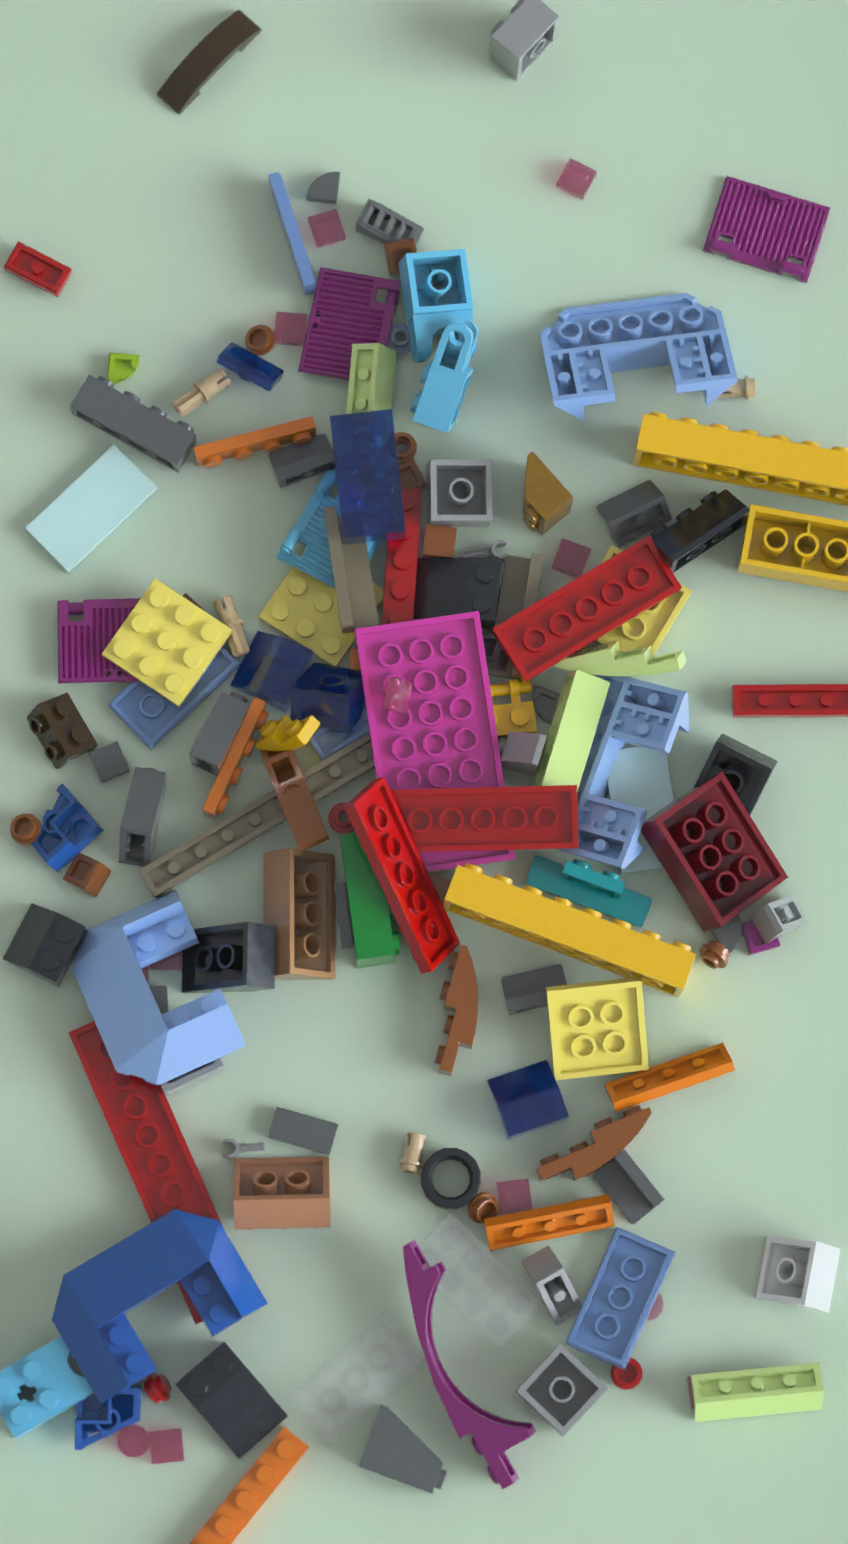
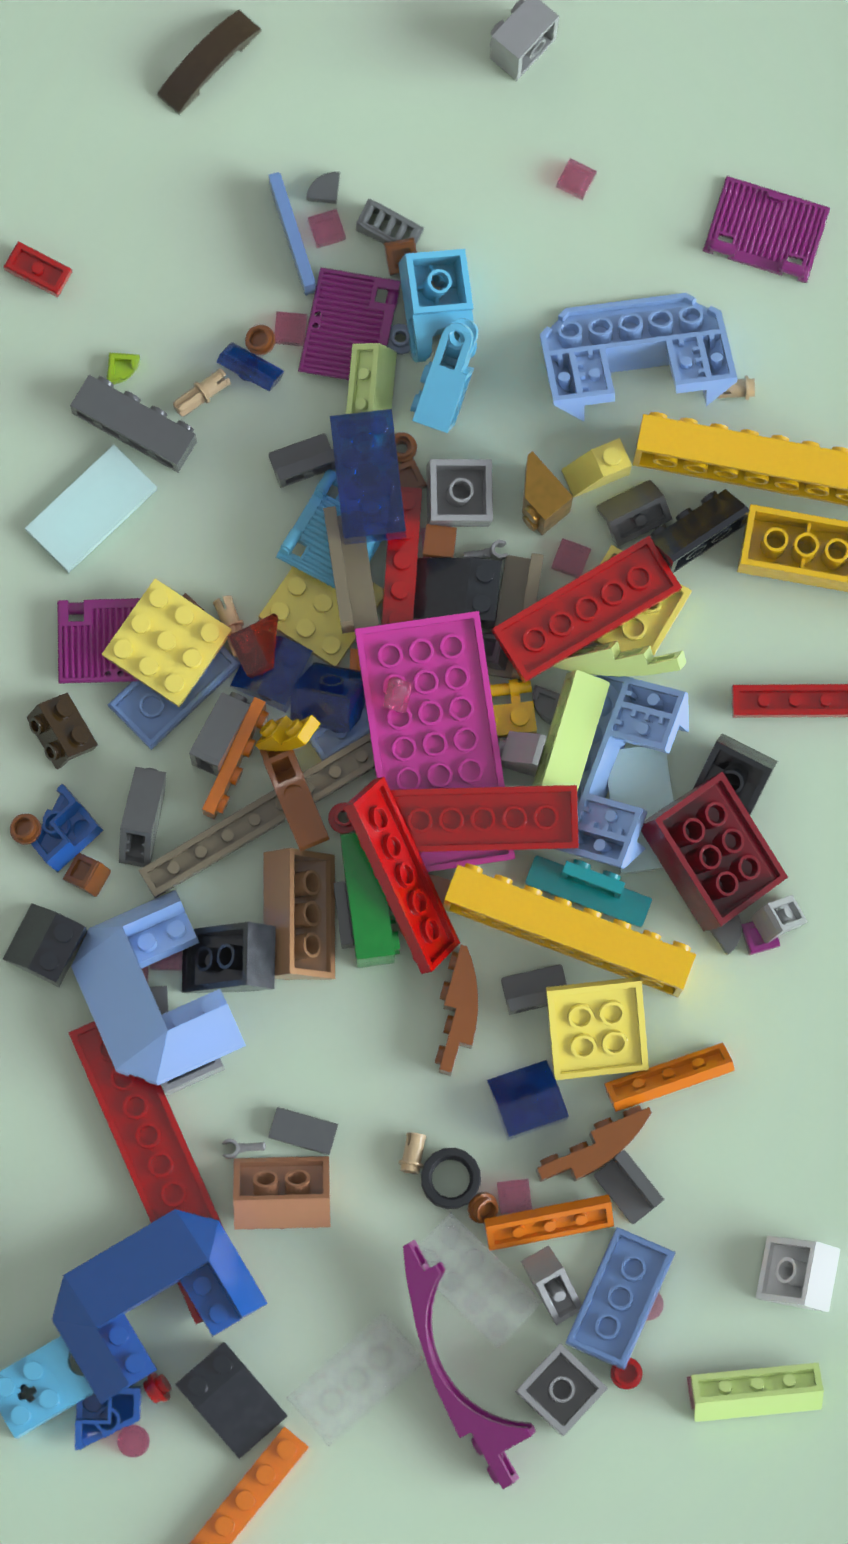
dark grey tile [89,741,130,783] -> none
clear pink tile [149,1428,185,1464] -> none
orange plate [193,416,316,468] -> none
dark grey slope [359,1405,447,1493] -> none
dark orange plate [699,940,730,969] -> none
none -> clear red slope [228,613,278,678]
none -> light yellow slope [561,438,632,498]

